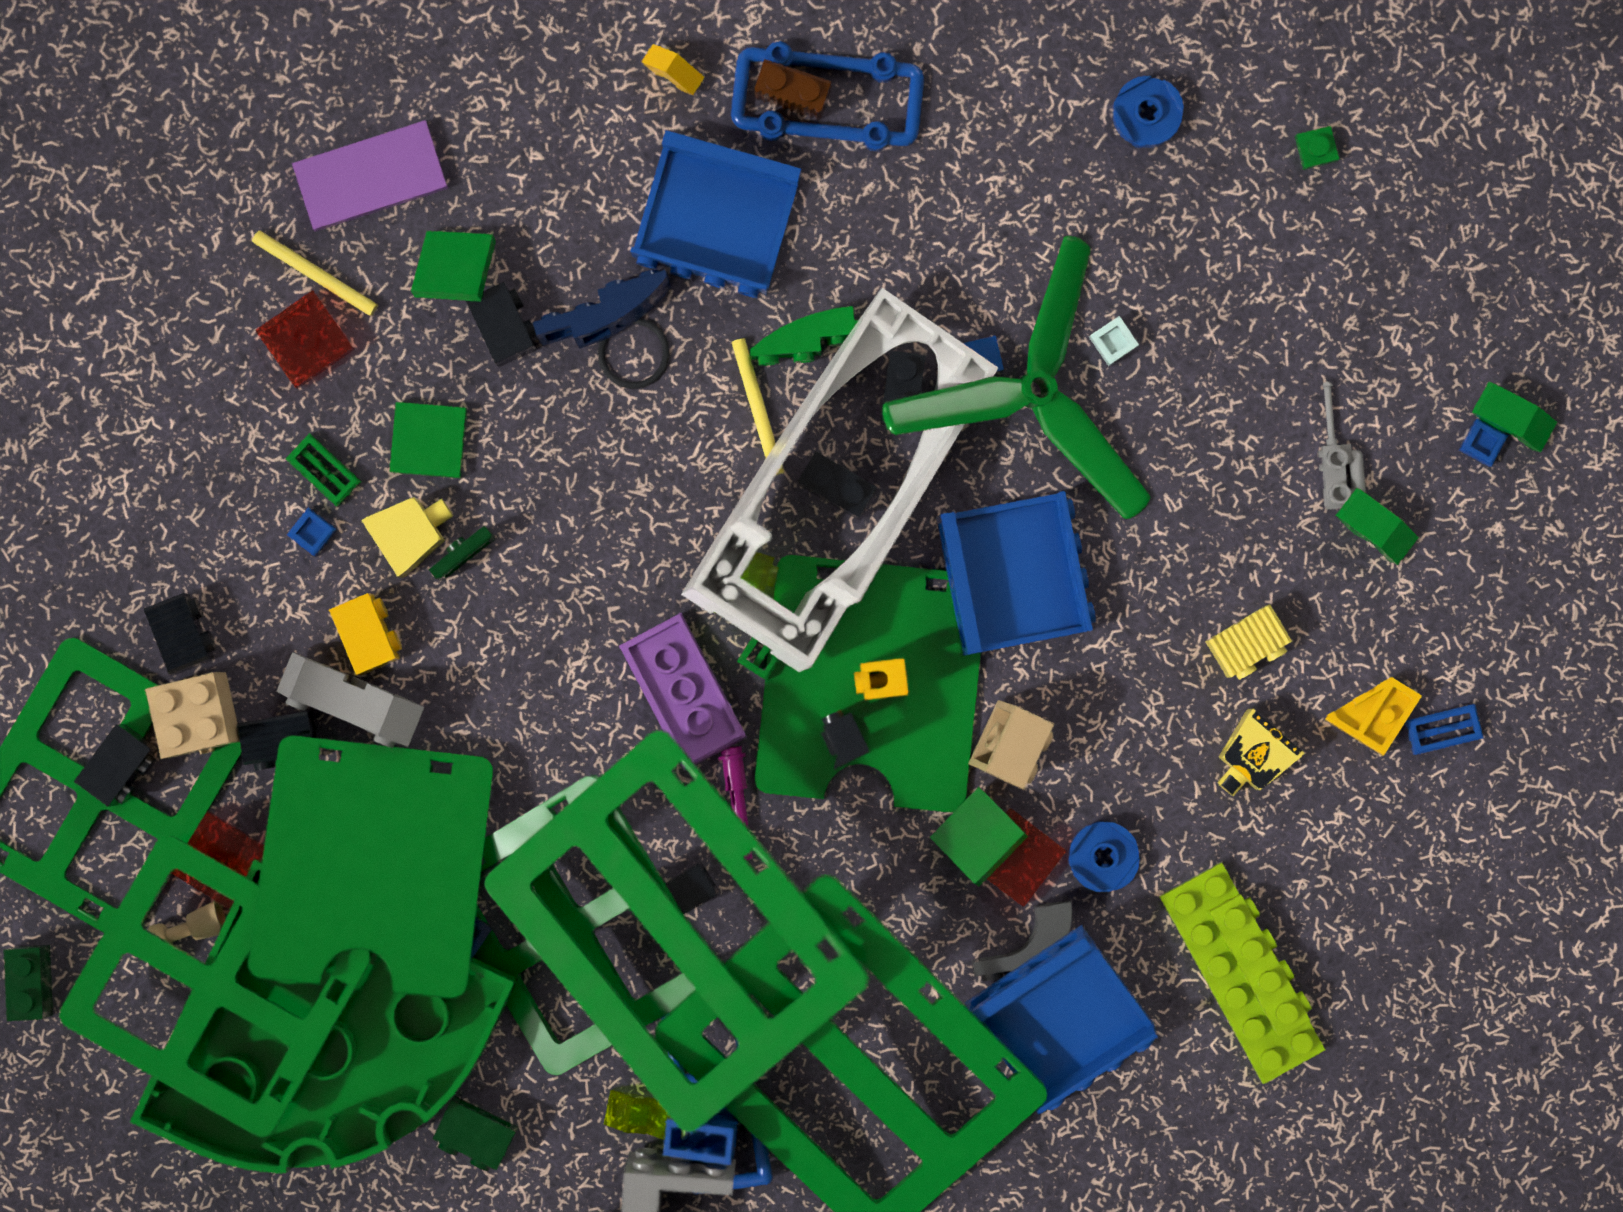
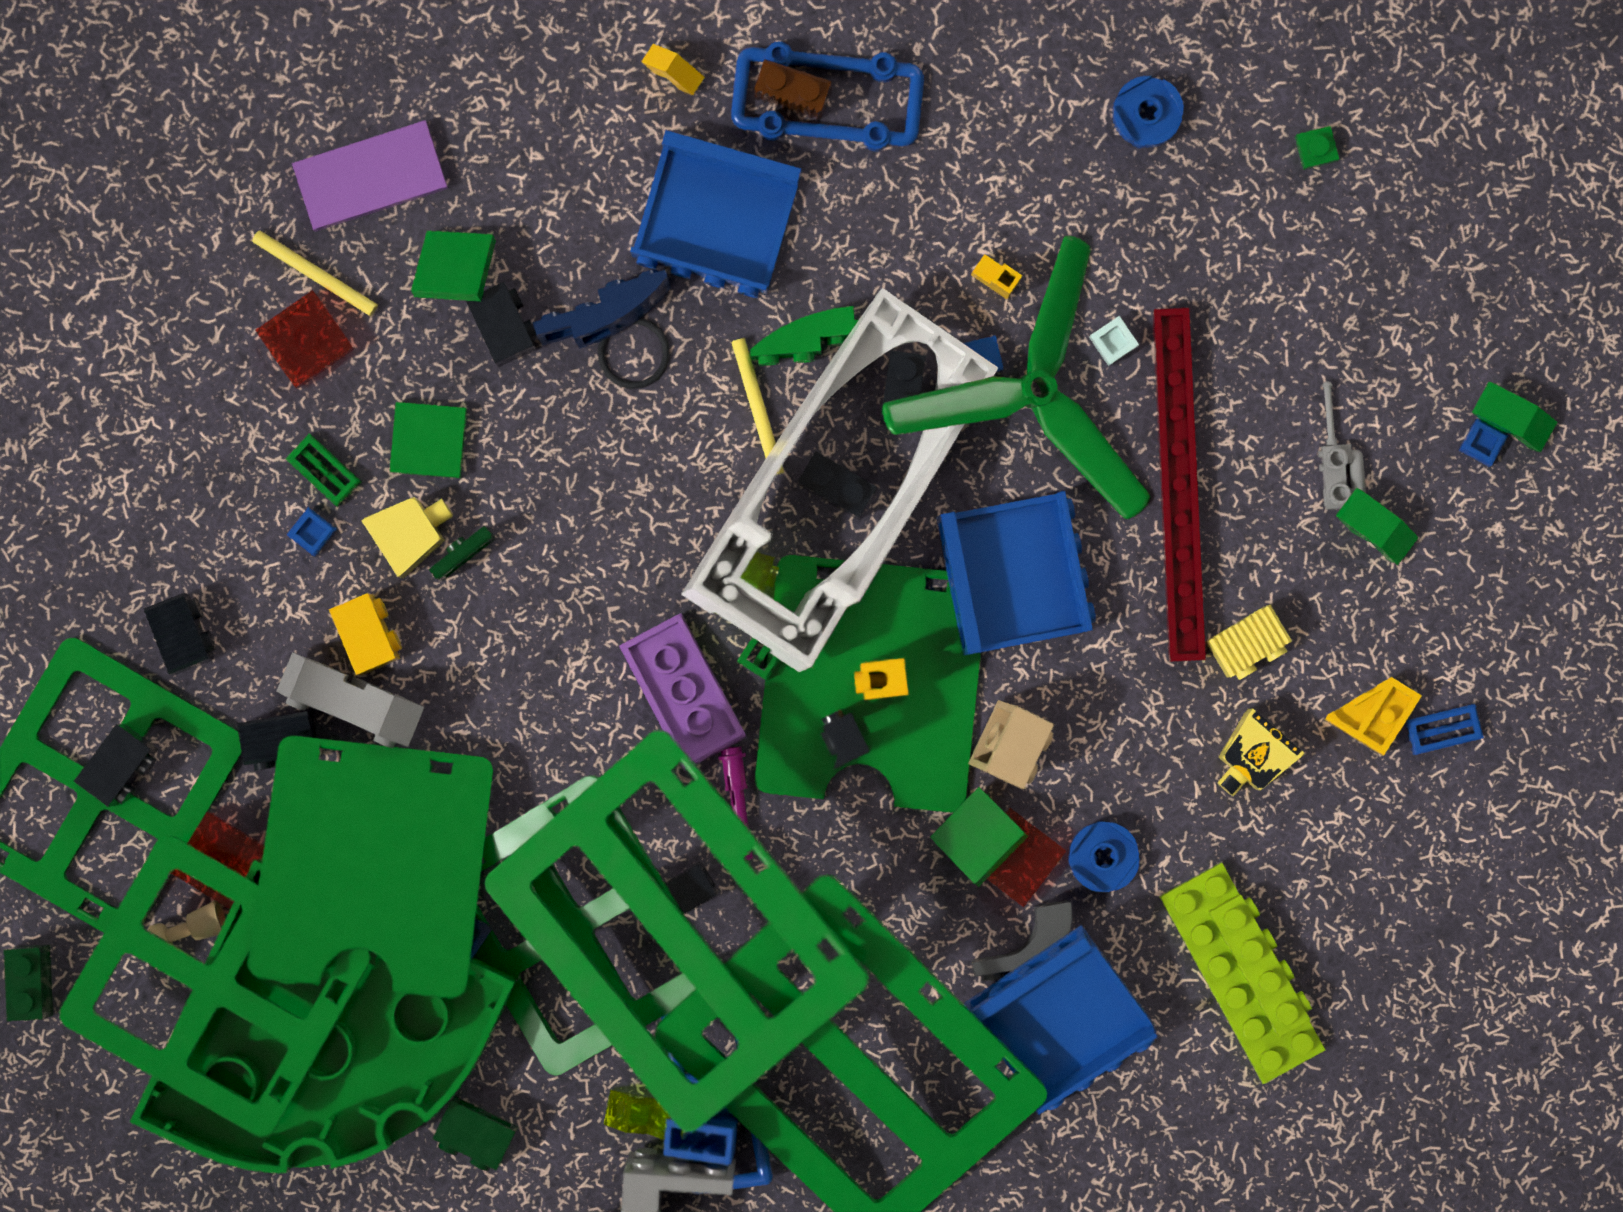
tan brick [145,672,240,759] -> none
none -> yellow piece [971,254,1022,299]
none -> dark red plate [1153,308,1206,662]

